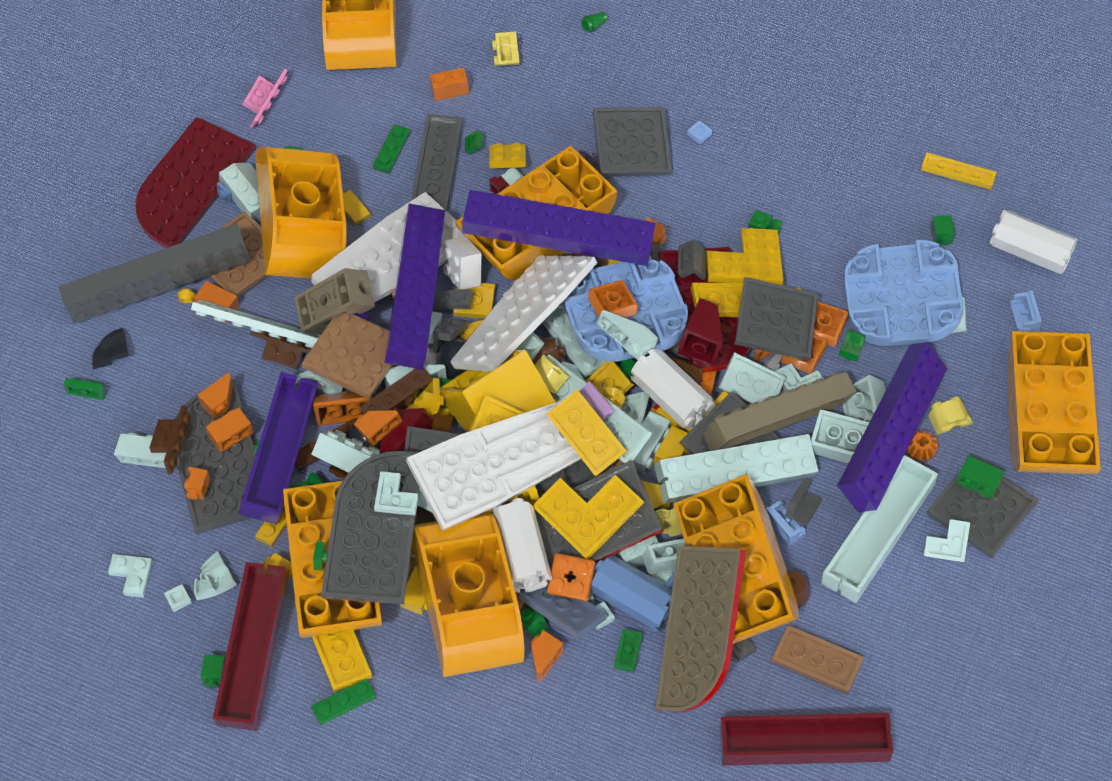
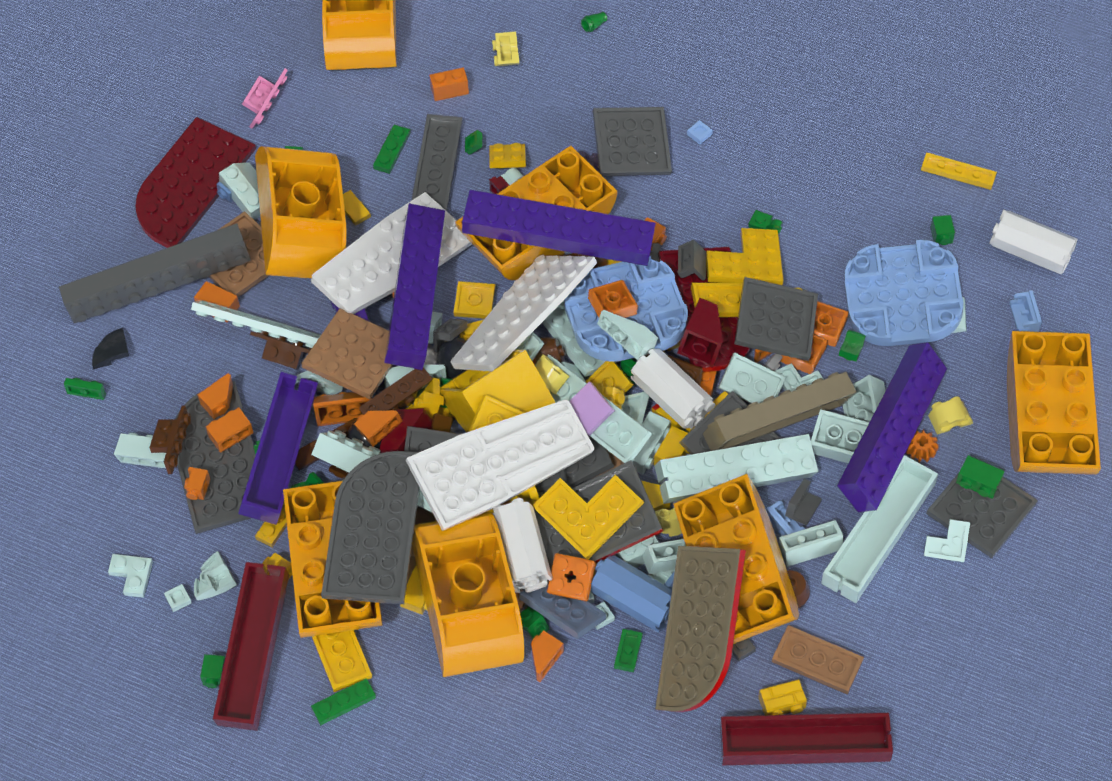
yellow plate [177,289,196,304] -> none
dark tan plate [294,268,375,334] -> none
green plate [313,541,328,571] -> none
light aqua plate [374,471,418,515] -> none
dark grey plate [432,289,474,310] -> none
white brick [443,236,481,290] -> none
yellow plate [546,390,627,477] -> none
none -> yellow brick [758,679,807,716]
none -> light aqua brick [779,520,843,567]

